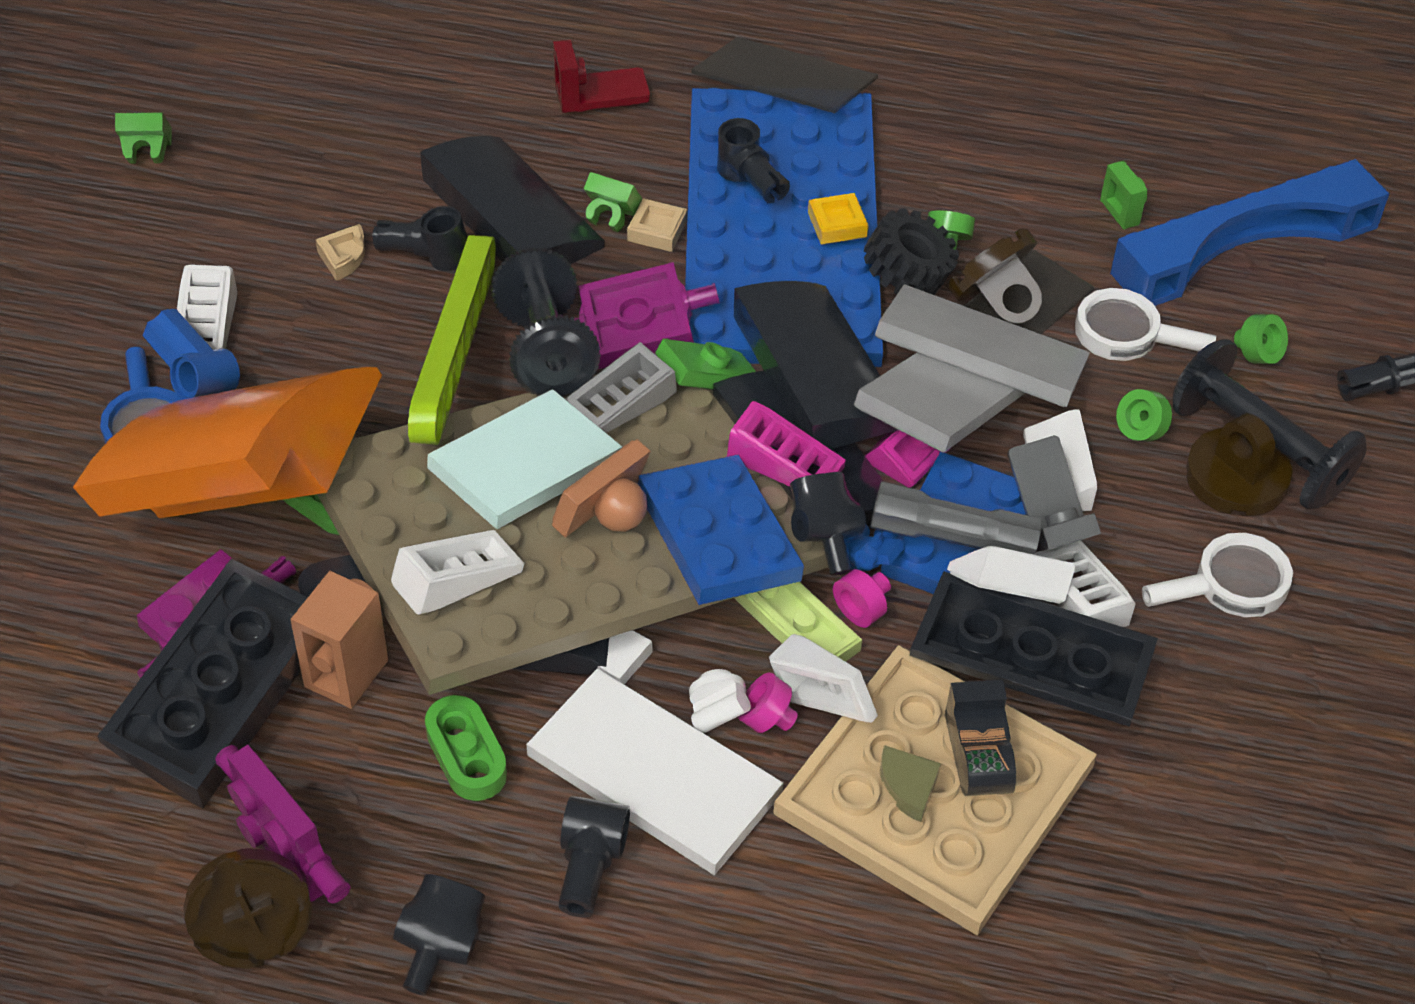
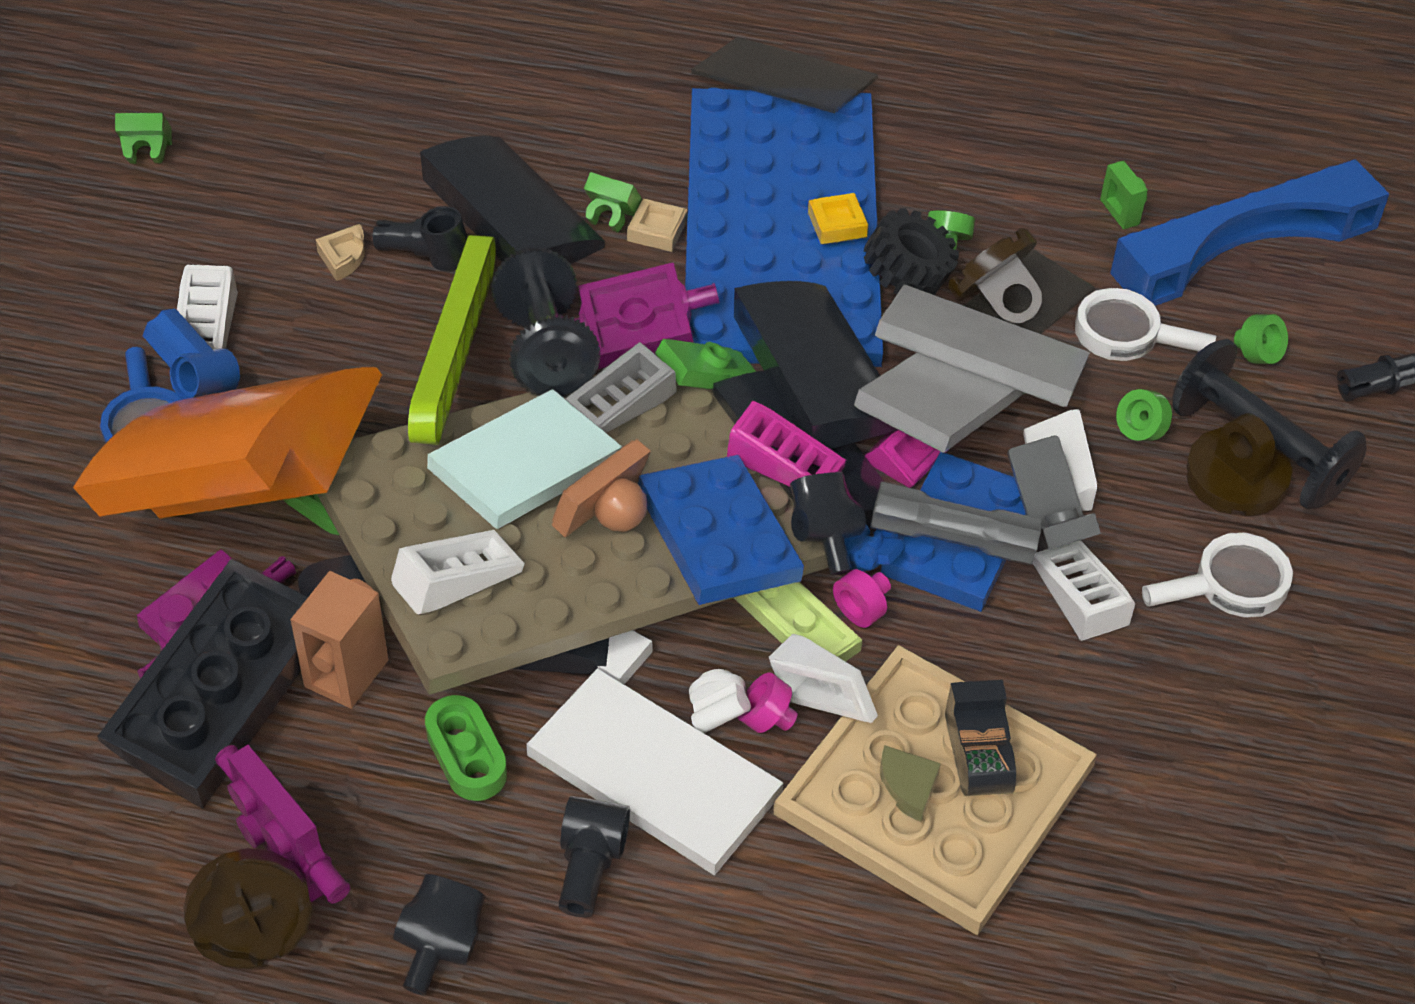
dark red bracket [553,39,650,113] -> none
black pin [717,118,790,204] -> none
black slope [909,571,1158,727] -> none
white slope [947,546,1075,604] -> none

